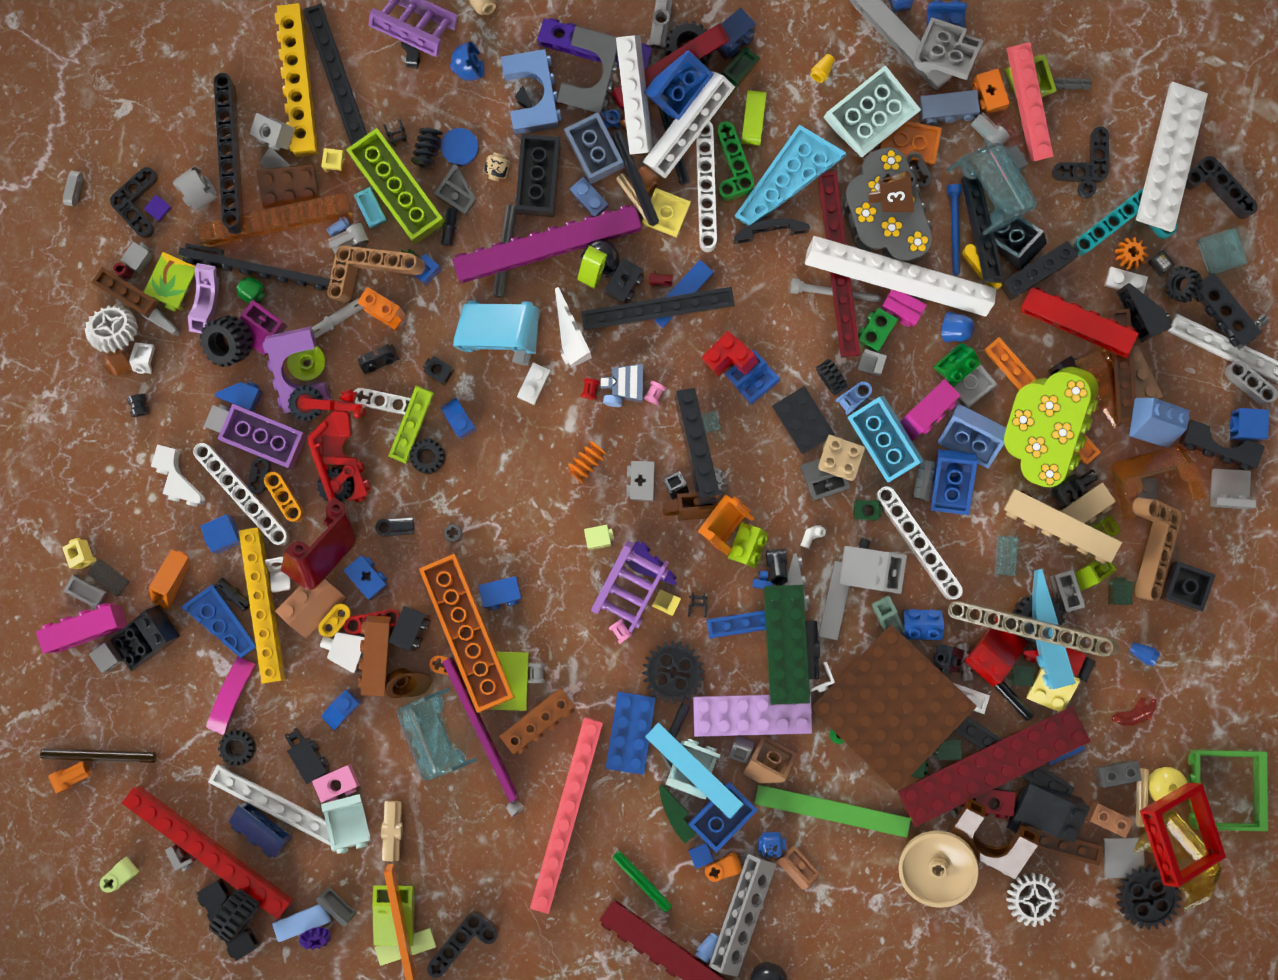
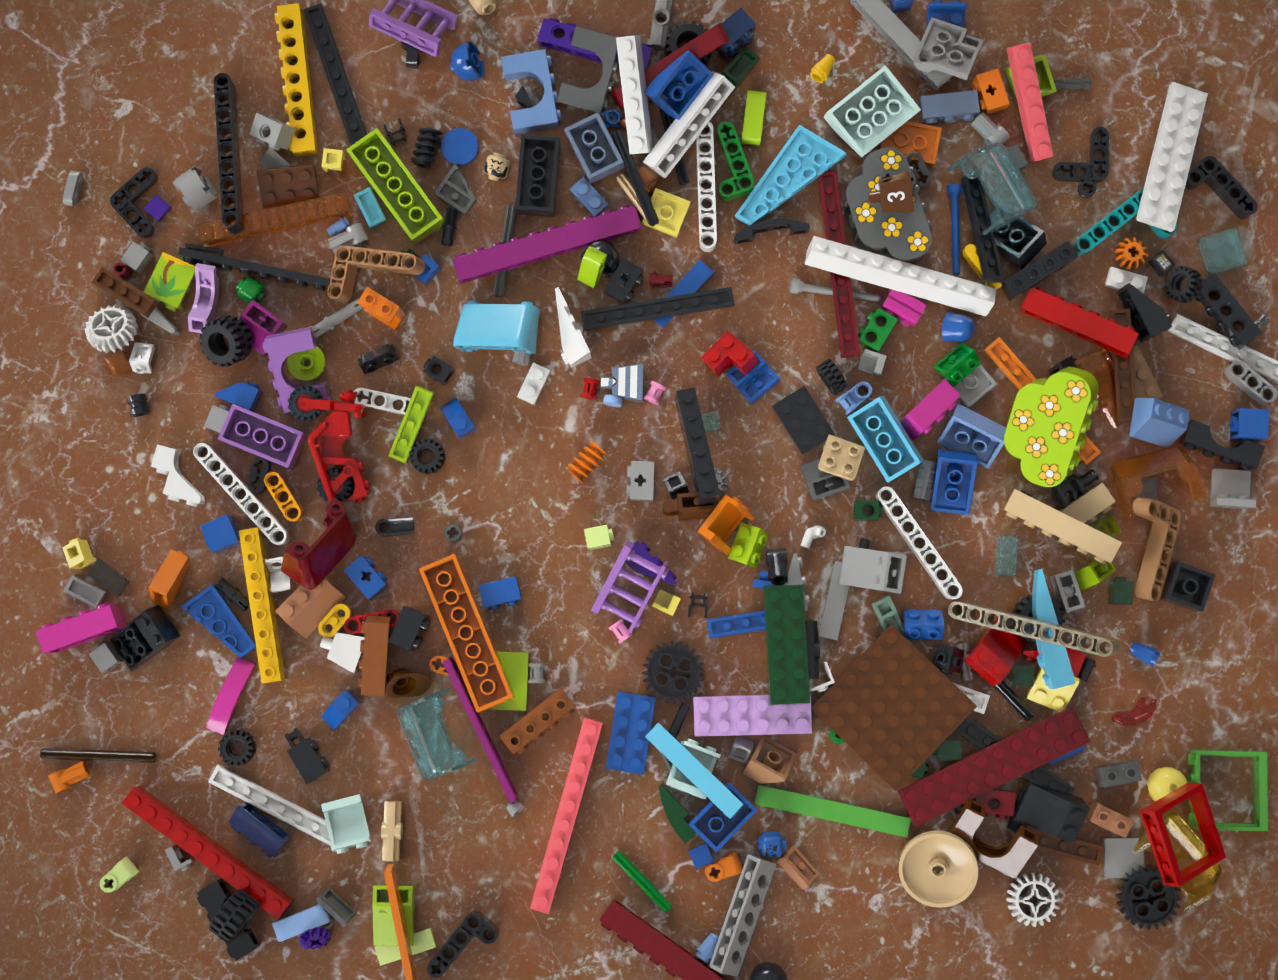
bright pink brick [312,764,360,803] -> none
tan axle [1136,768,1149,827] -> none

